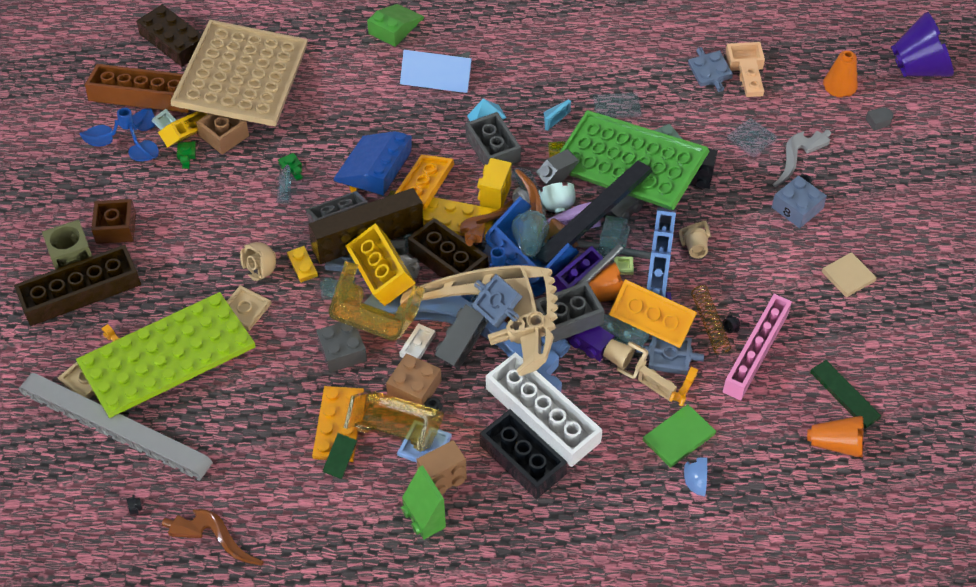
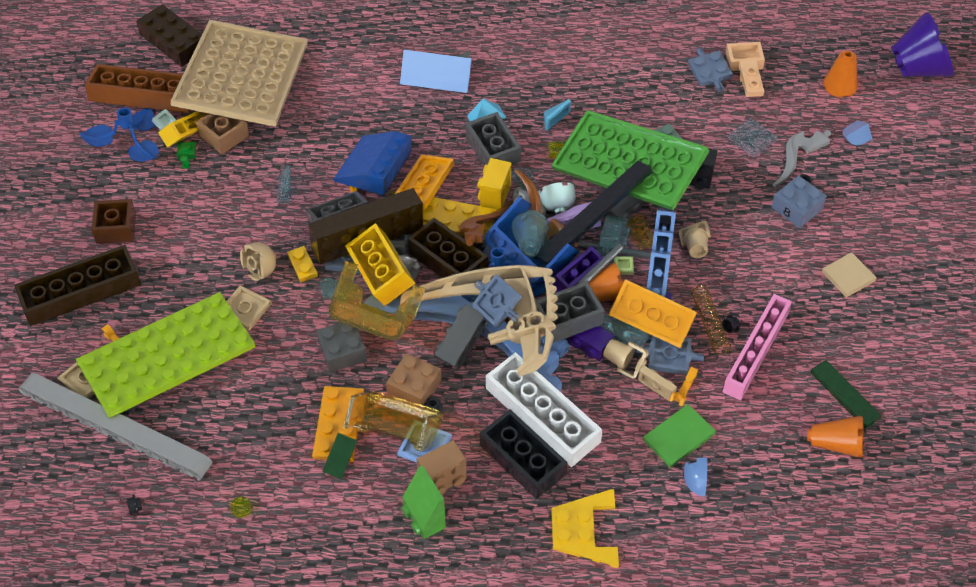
olive brick [42,219,92,270] -> none
dark orange piece [162,509,264,566] -> none
green plate [278,153,303,181] -> none
bright green slope [367,4,424,47] -> none
white plate [399,323,436,359] -> none
dark grey slope [536,149,580,185] -> none
clear light blue piece [593,93,642,118] -> none
dark grey piece [866,107,894,131] -> none
none -> clear neon green tile [230,496,252,518]
none -> yellow wing [551,489,619,568]
none -> clear yellow slope [625,213,654,250]
none -> medium blue brick [842,120,873,146]

